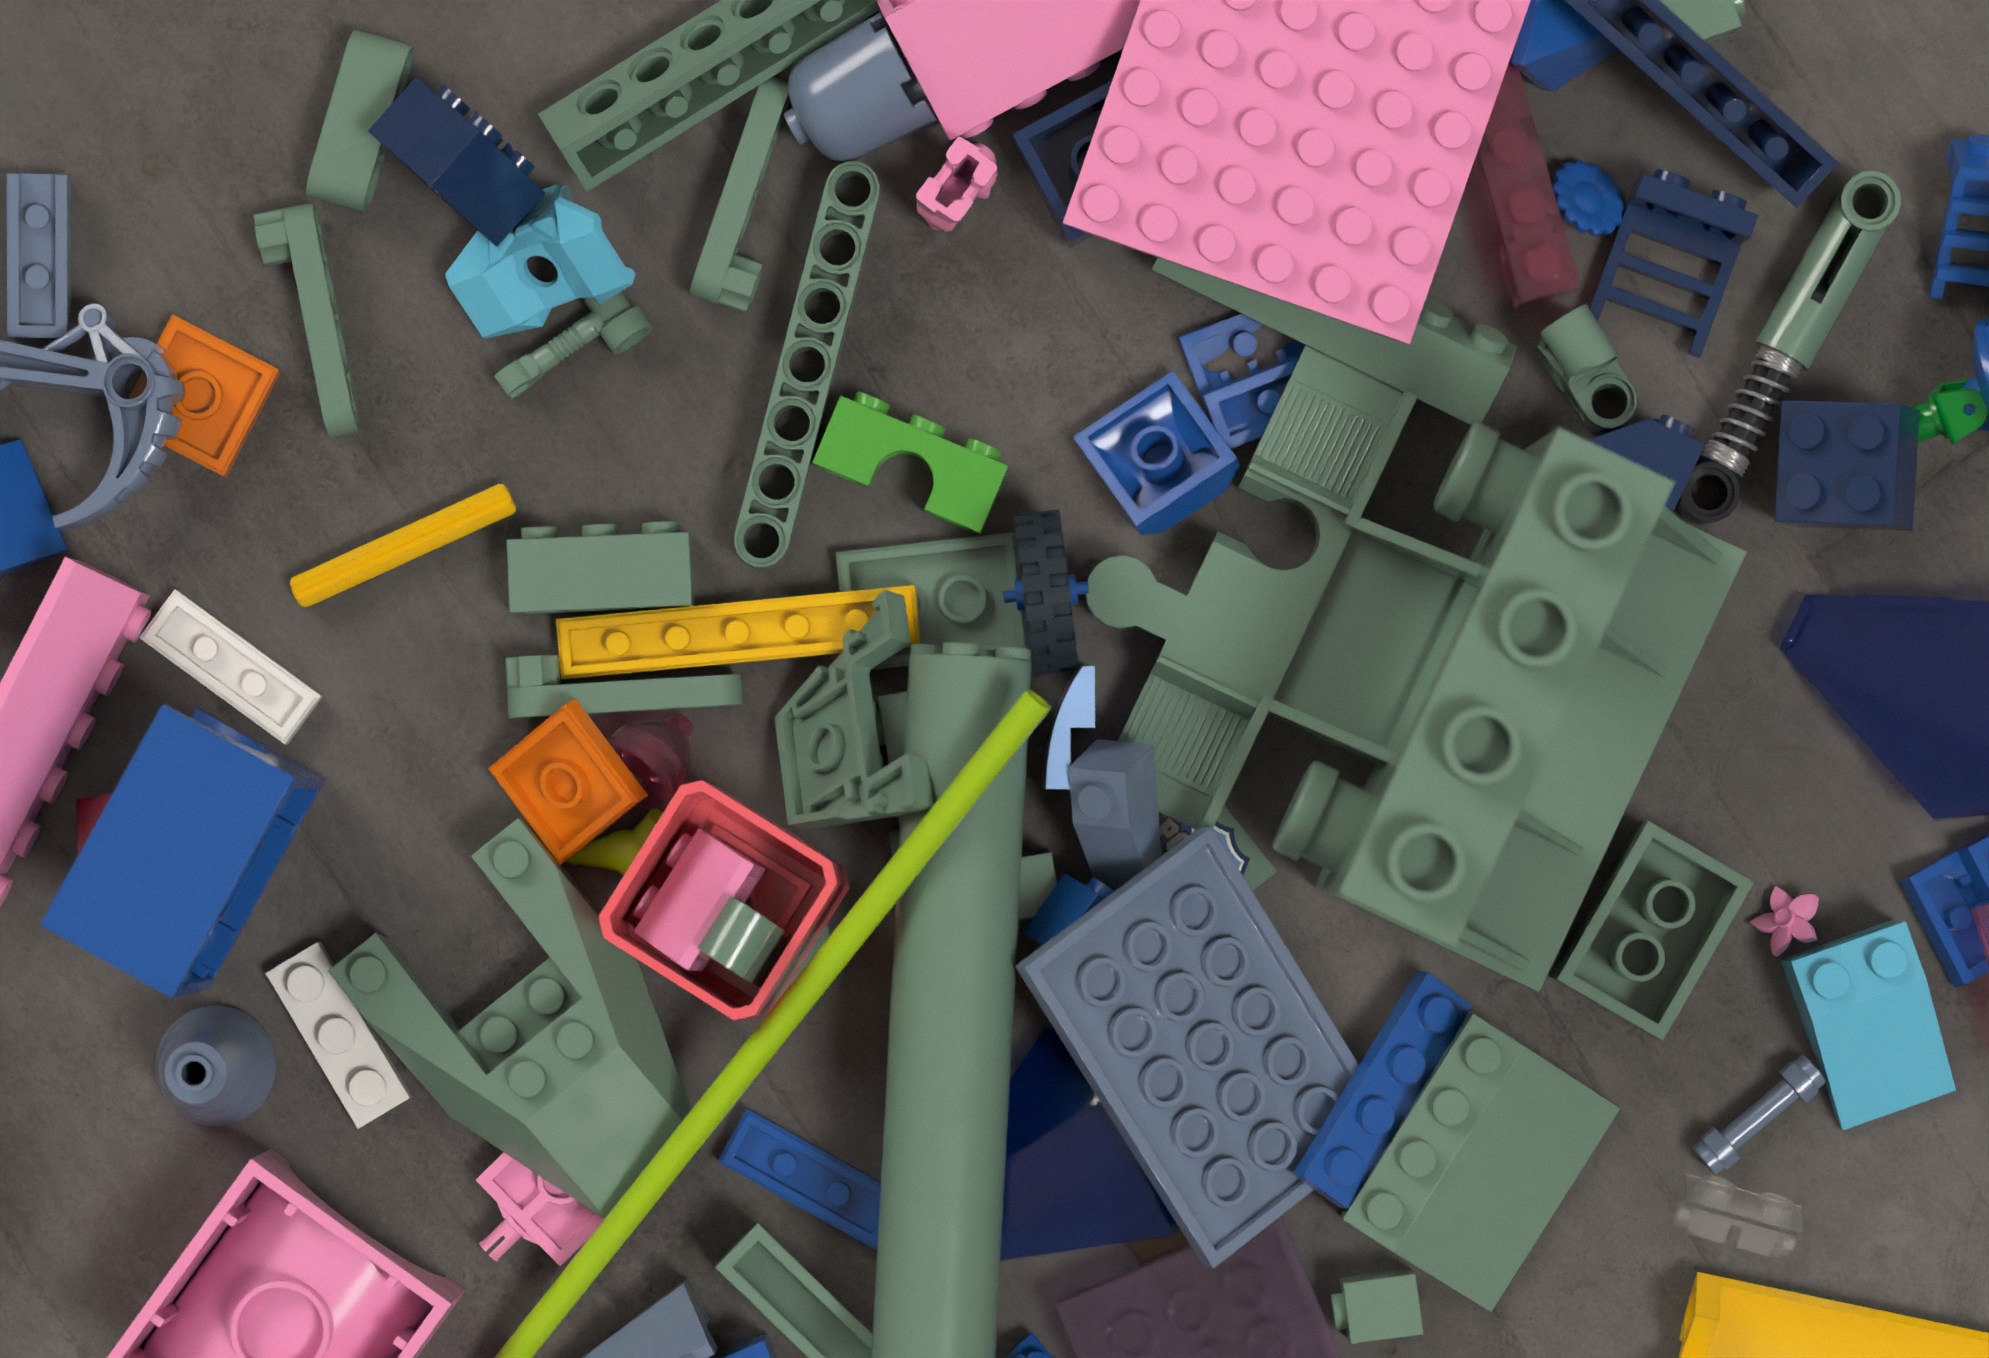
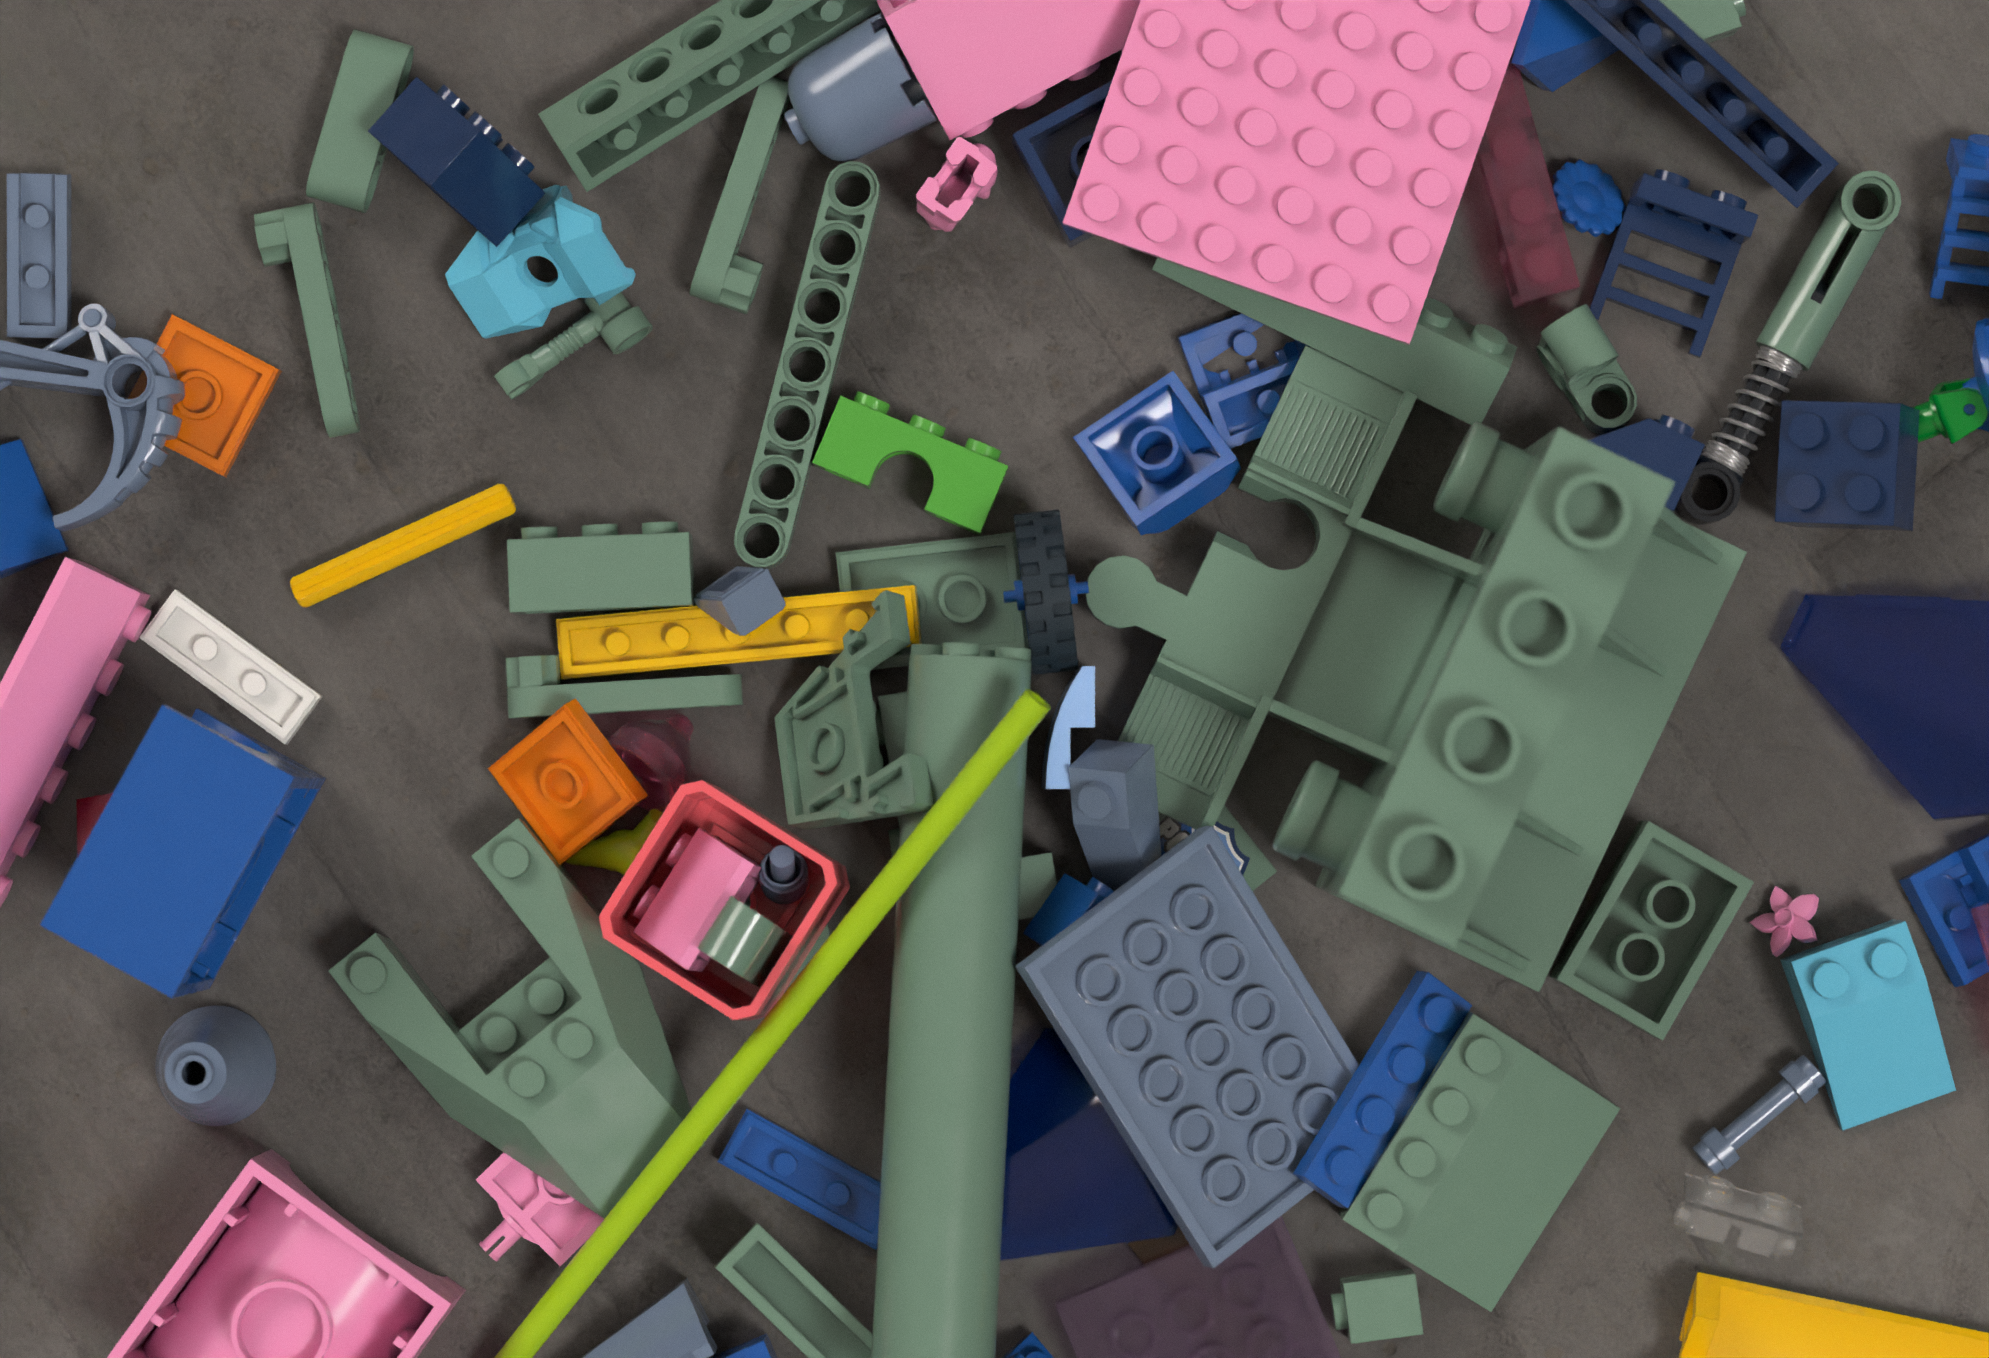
white plate [266,942,412,1129] -> none
none -> sand blue slope [694,566,785,636]
none -> sand blue cylinder [759,845,809,904]

